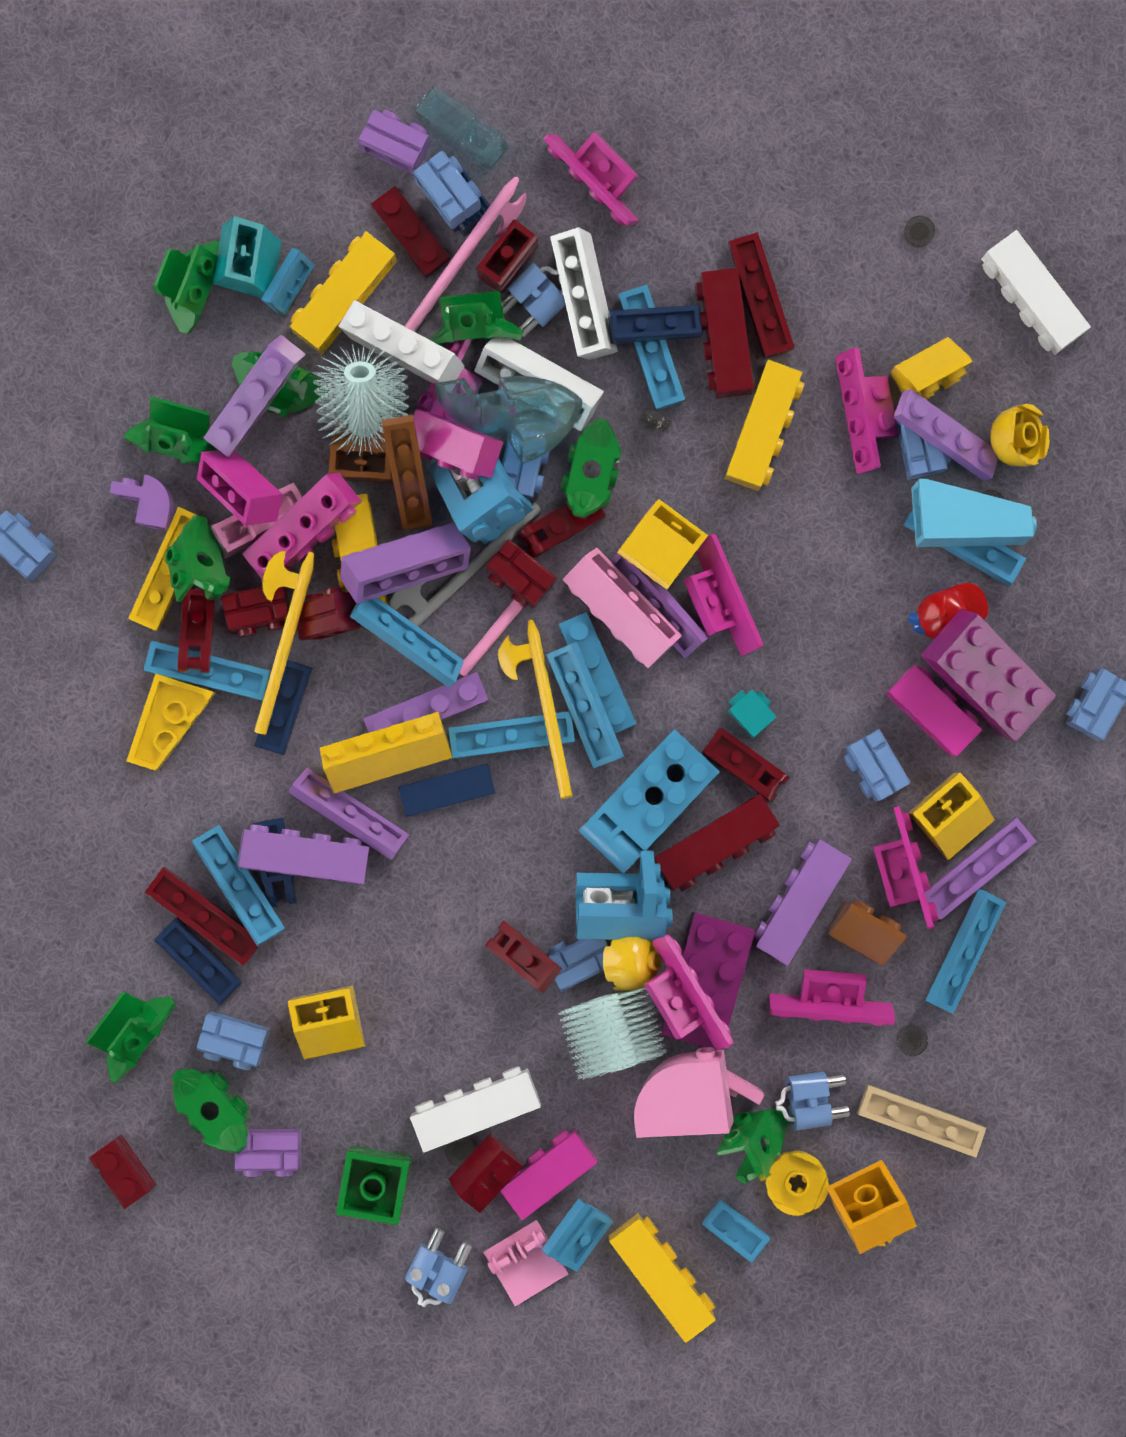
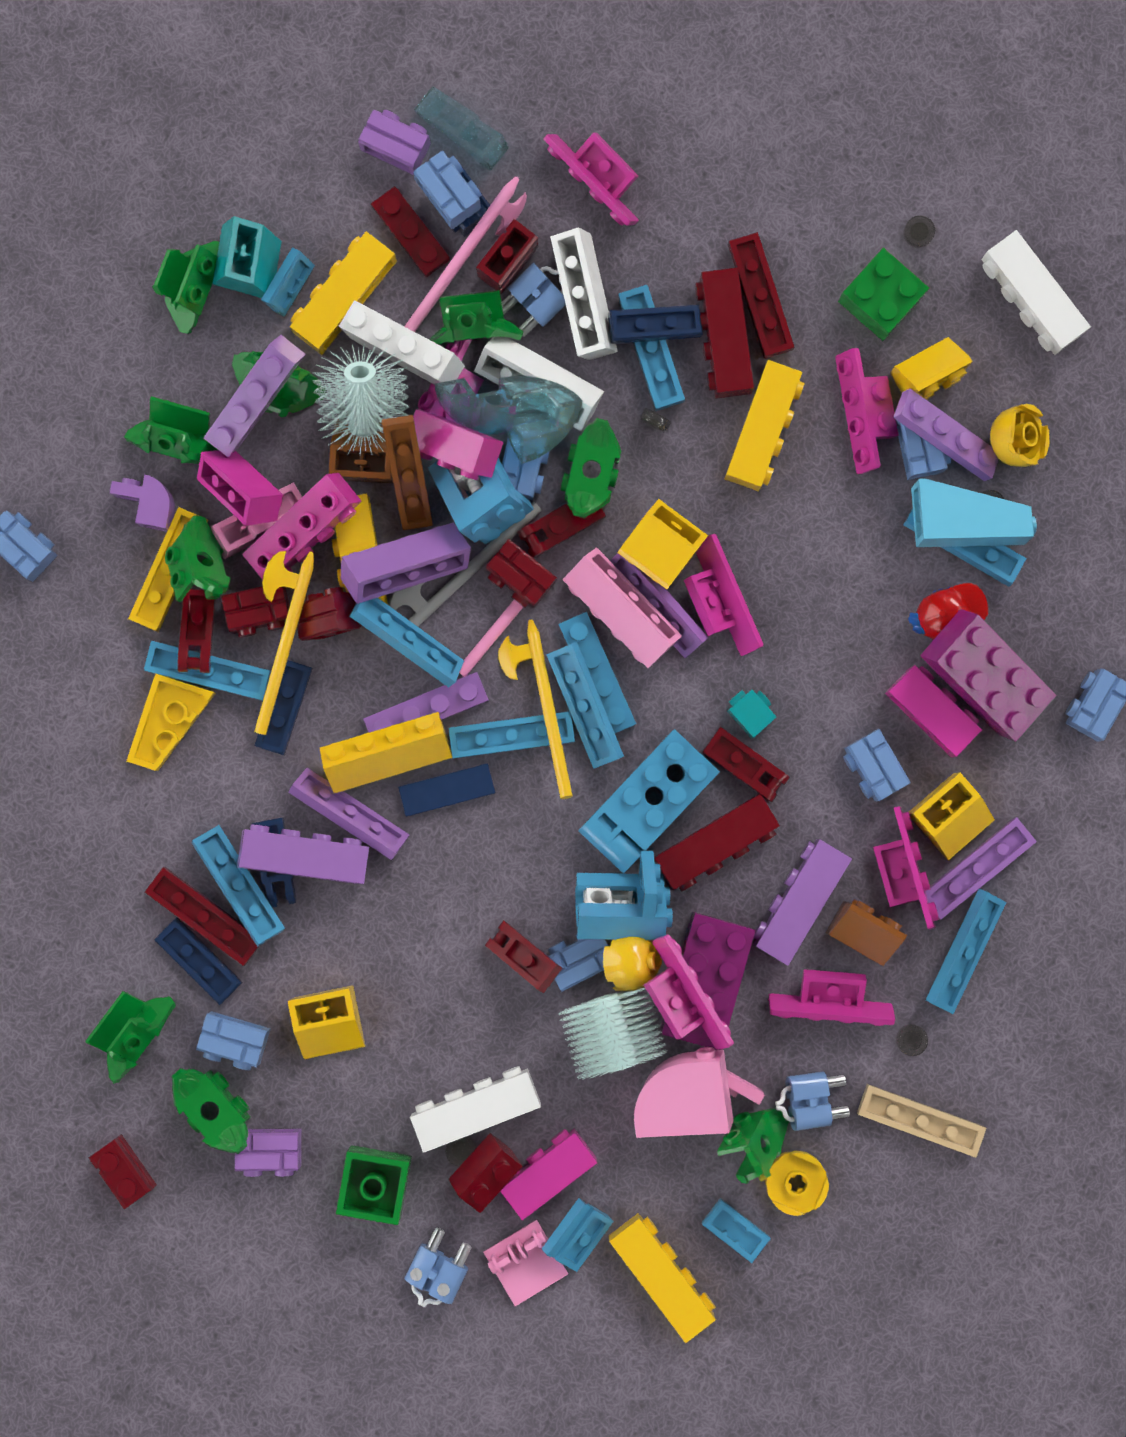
light orange brick [826,1160,917,1254] -> none
none -> green brick [838,247,929,341]

